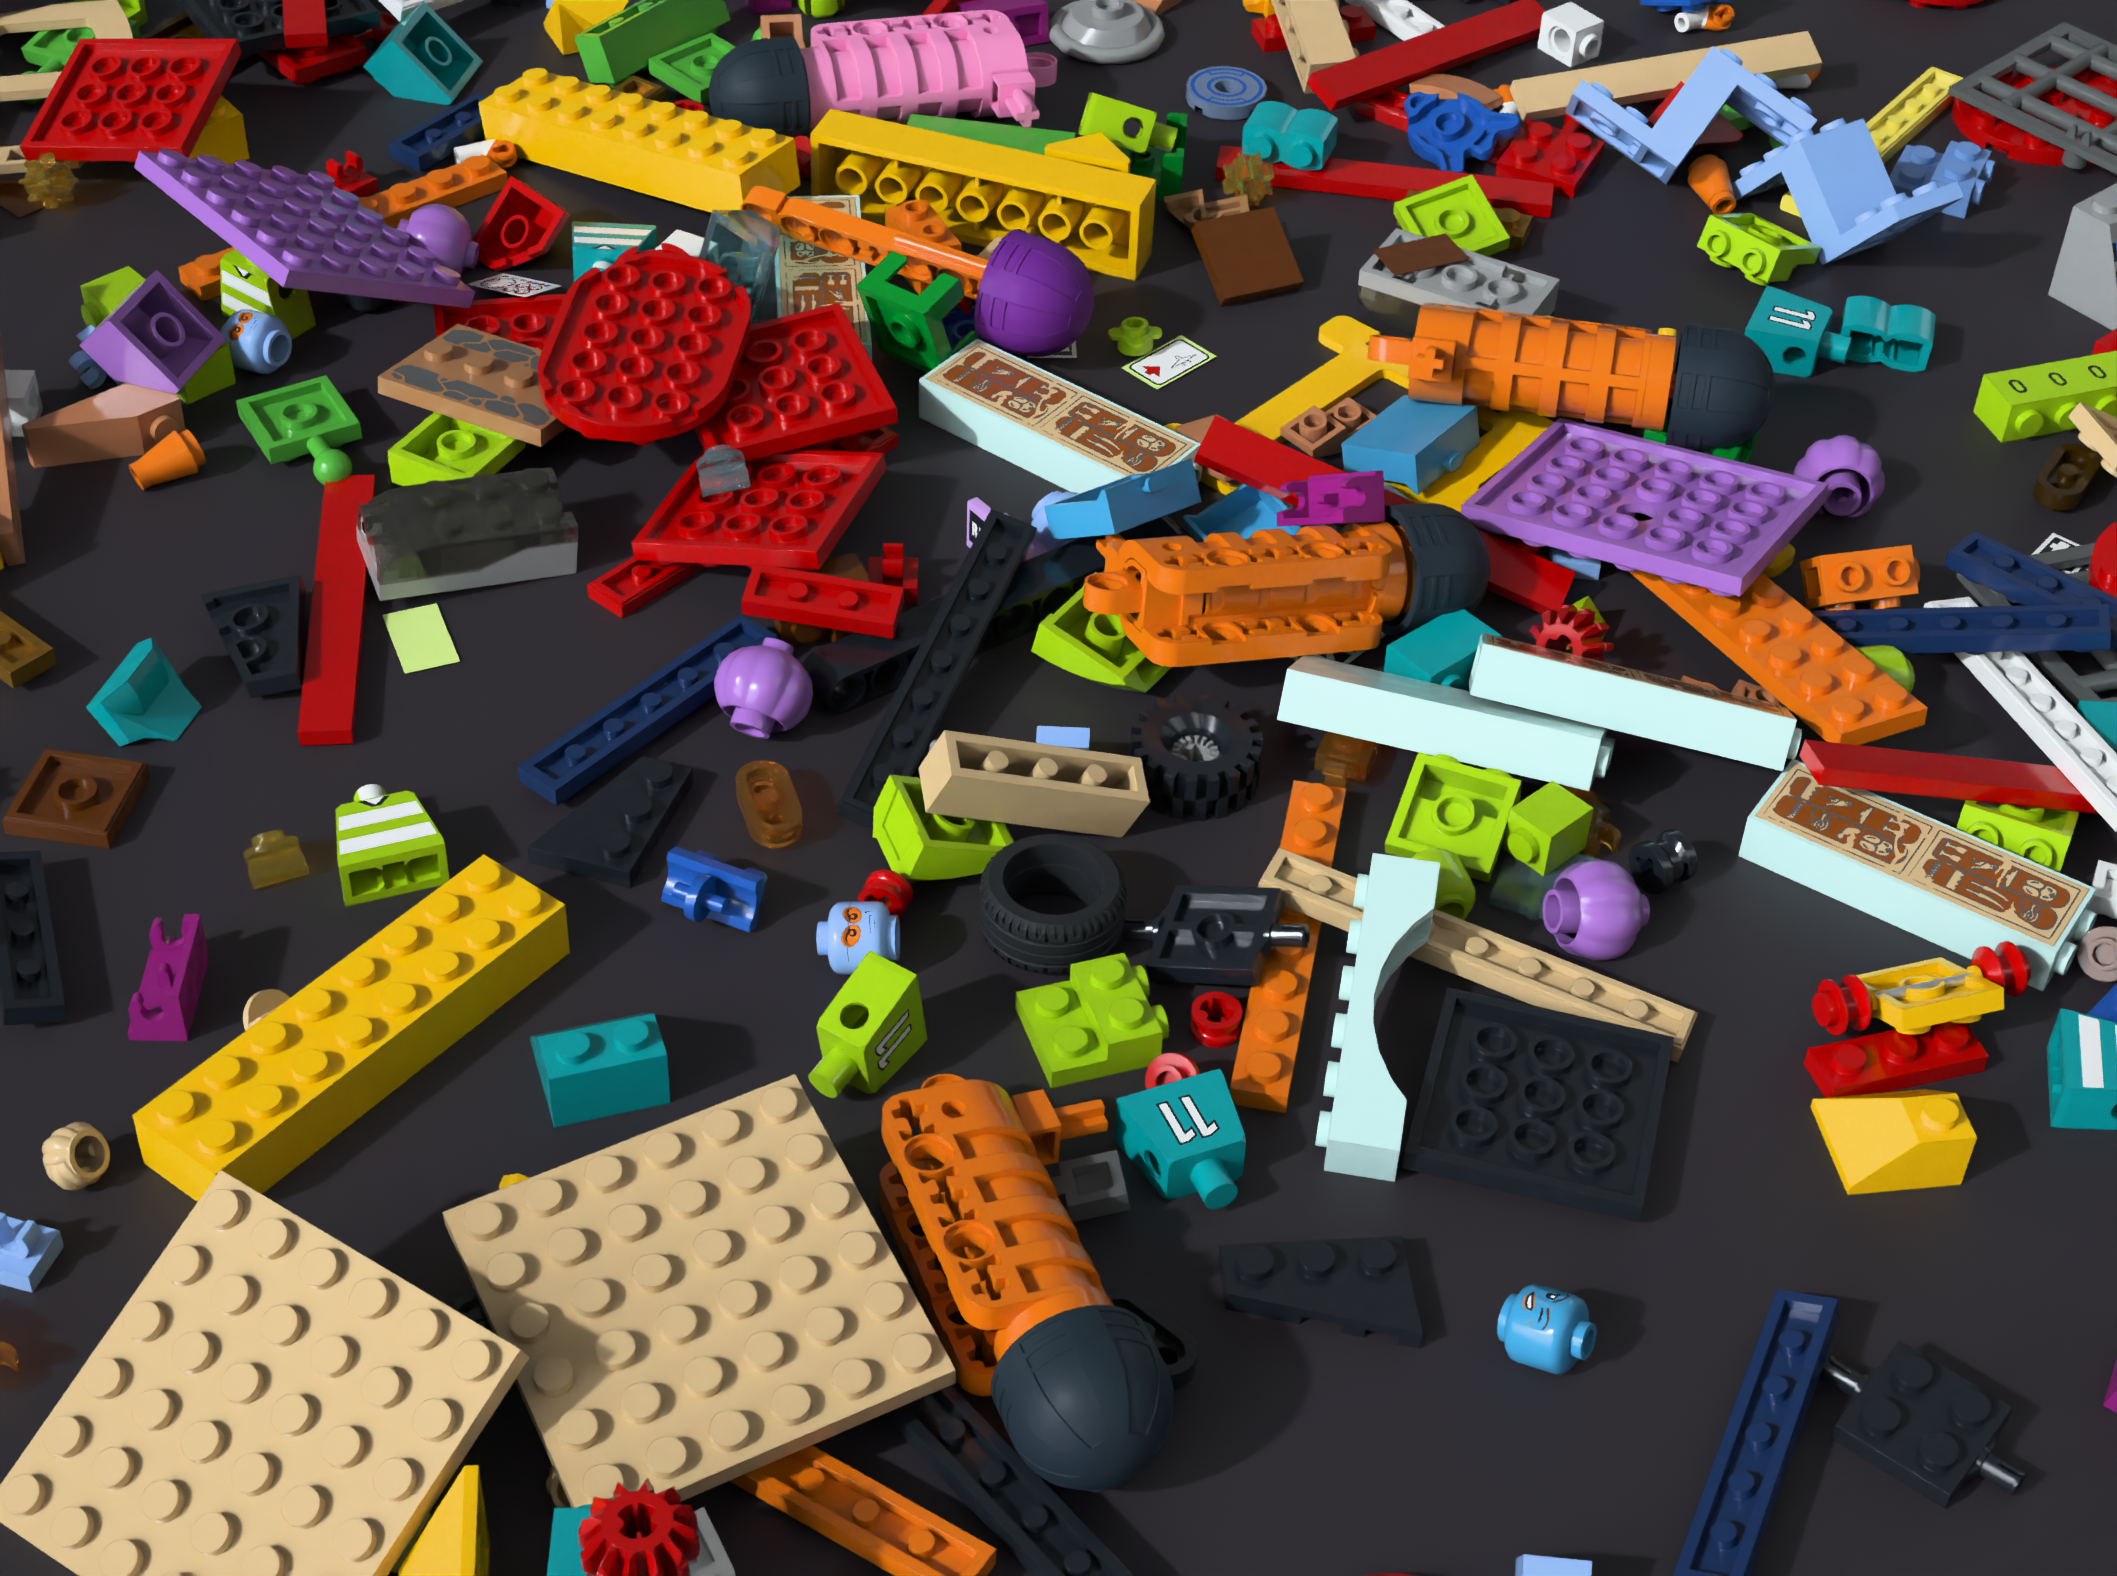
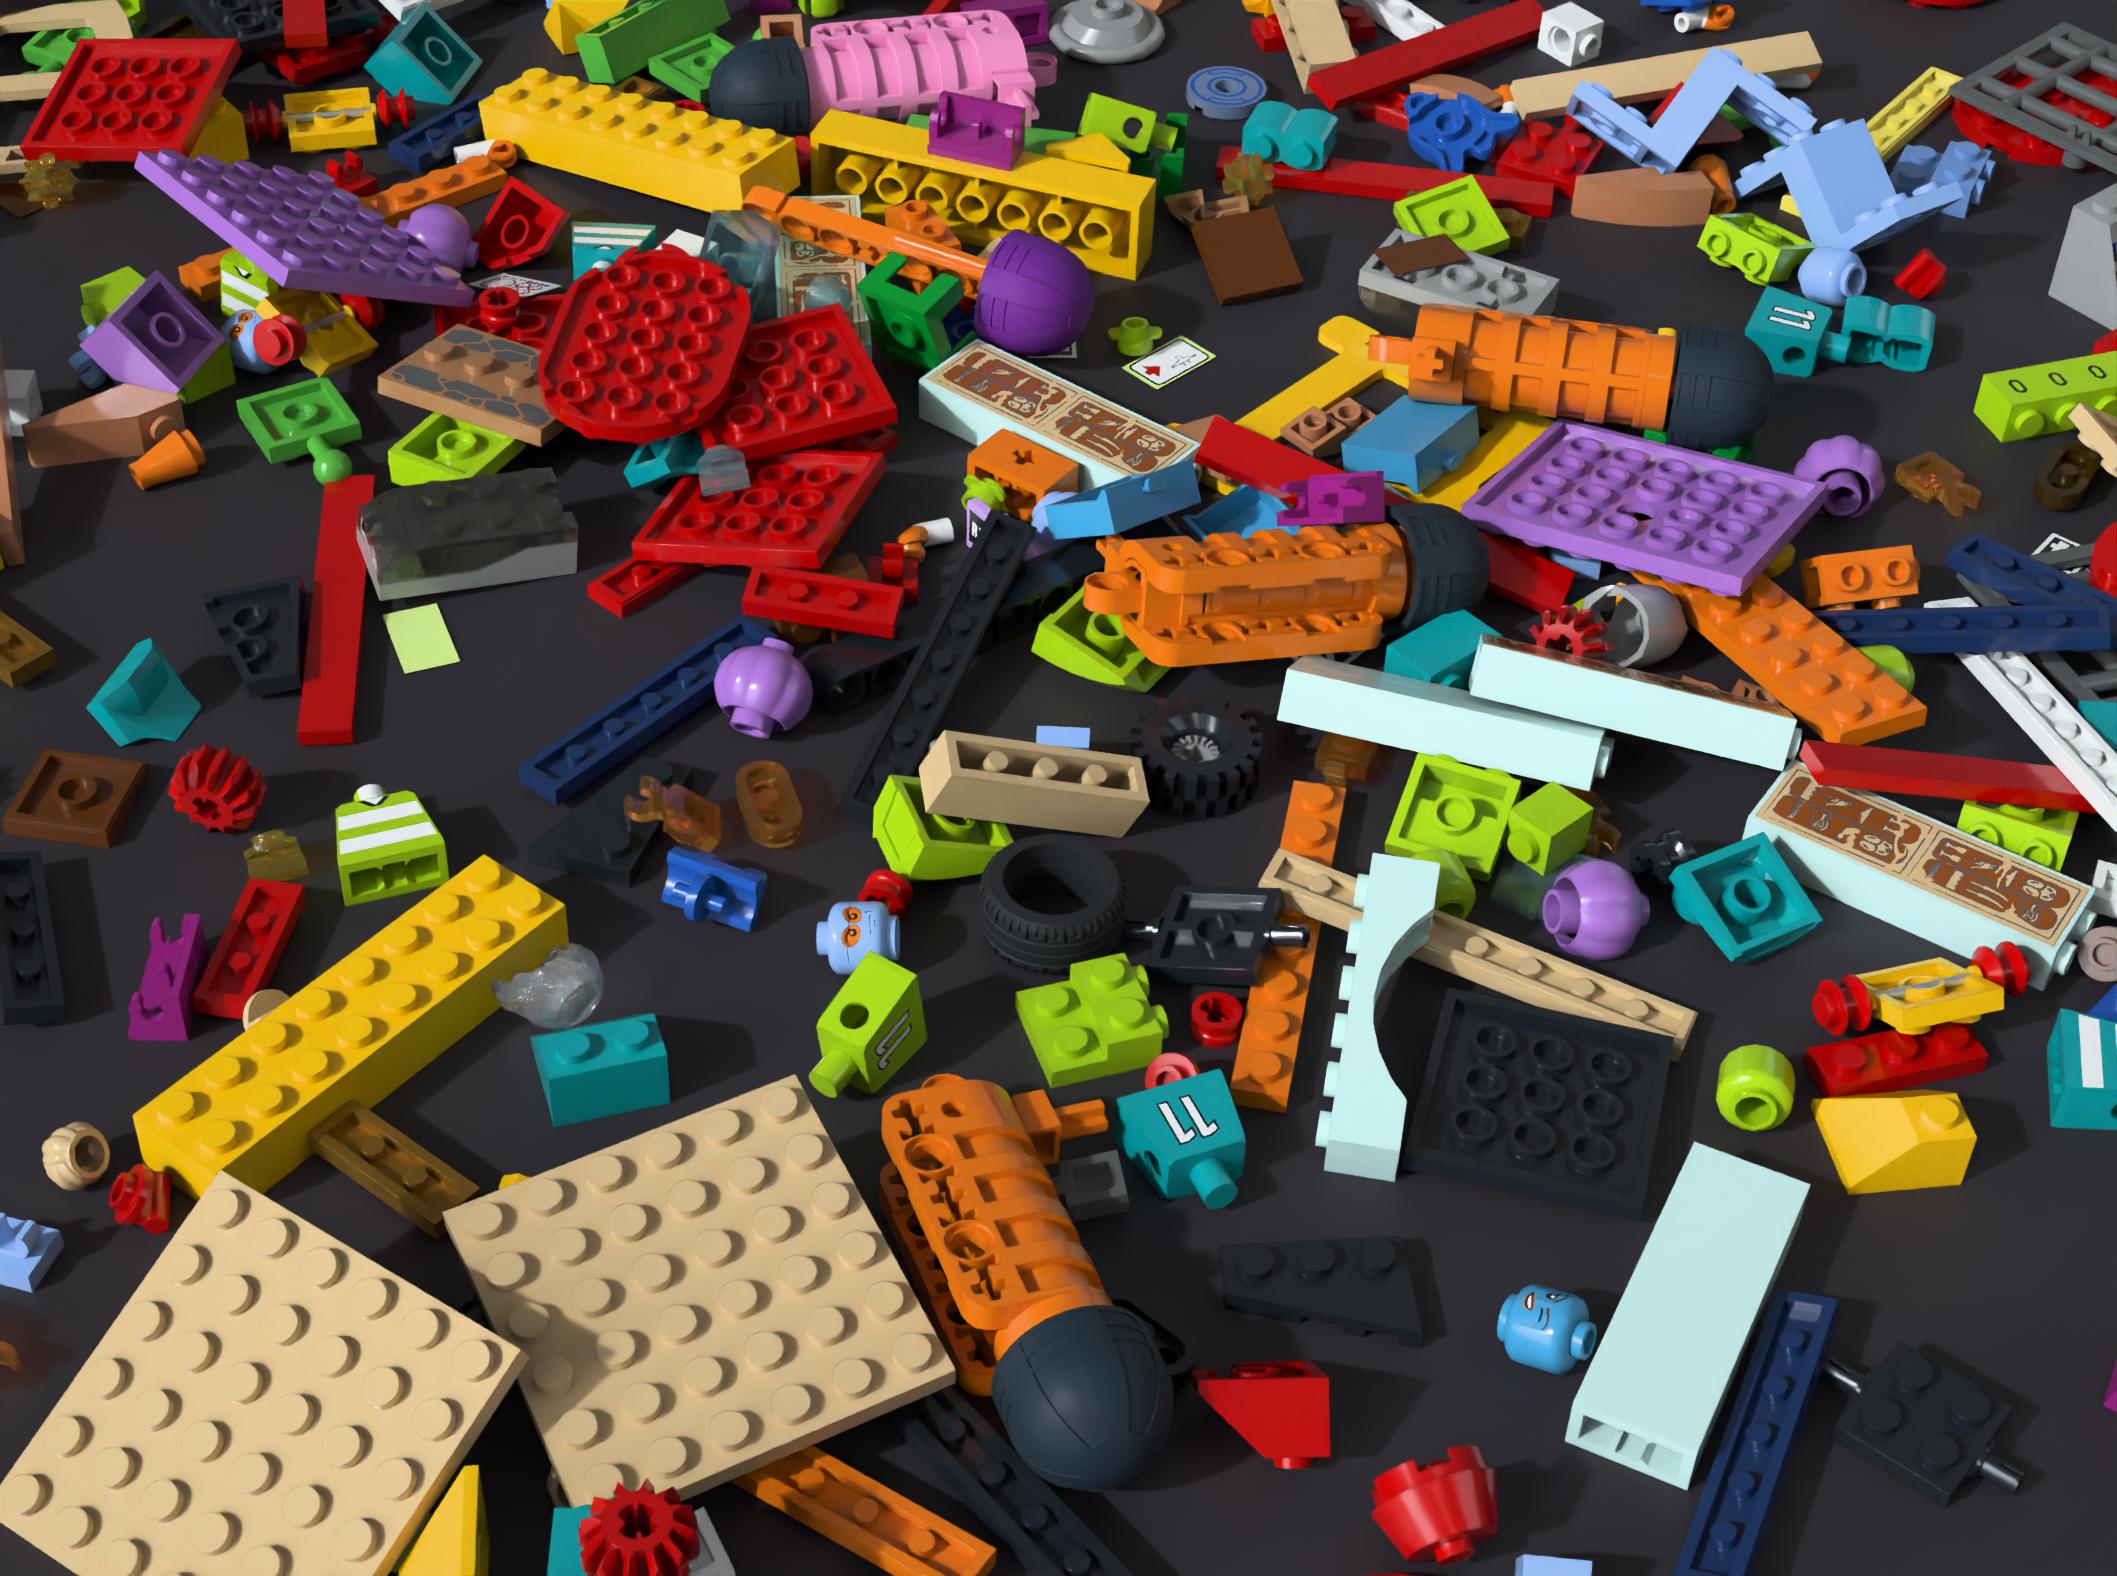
none -> red plate [109,1164,171,1234]
none -> red gear [167,743,268,835]
none -> red plate [192,878,307,1020]
none -> yellow plate [242,87,416,153]
none -> plate [253,288,385,378]
none -> pearl gold plate [308,1099,481,1240]
none -> red bush [478,287,522,329]
none -> clear hair [491,943,605,1031]
none -> teal slope [623,428,712,491]
none -> clear orange plate [624,776,721,853]
none -> clear light blue plate [803,274,851,313]
none -> arm [894,518,954,564]
none -> magenta hinge [927,90,1026,171]
none -> lime plate [961,475,1009,514]
none -> orange brick [967,428,1079,524]
none -> red slope [1191,1360,1330,1469]
none -> red cone [1370,1445,1499,1566]
none -> light aqua brick [1565,1142,1811,1490]
none -> nougat slope [1571,166,1714,227]
none -> light grey piece [1581,582,1689,669]
none -> teal slope [1669,832,1824,964]
none -> lime head [1716,1044,1795,1132]
none -> light blue head [1798,246,1867,307]
none -> clear orange plate [1893,450,1981,517]
none -> red plate [1894,248,1948,300]

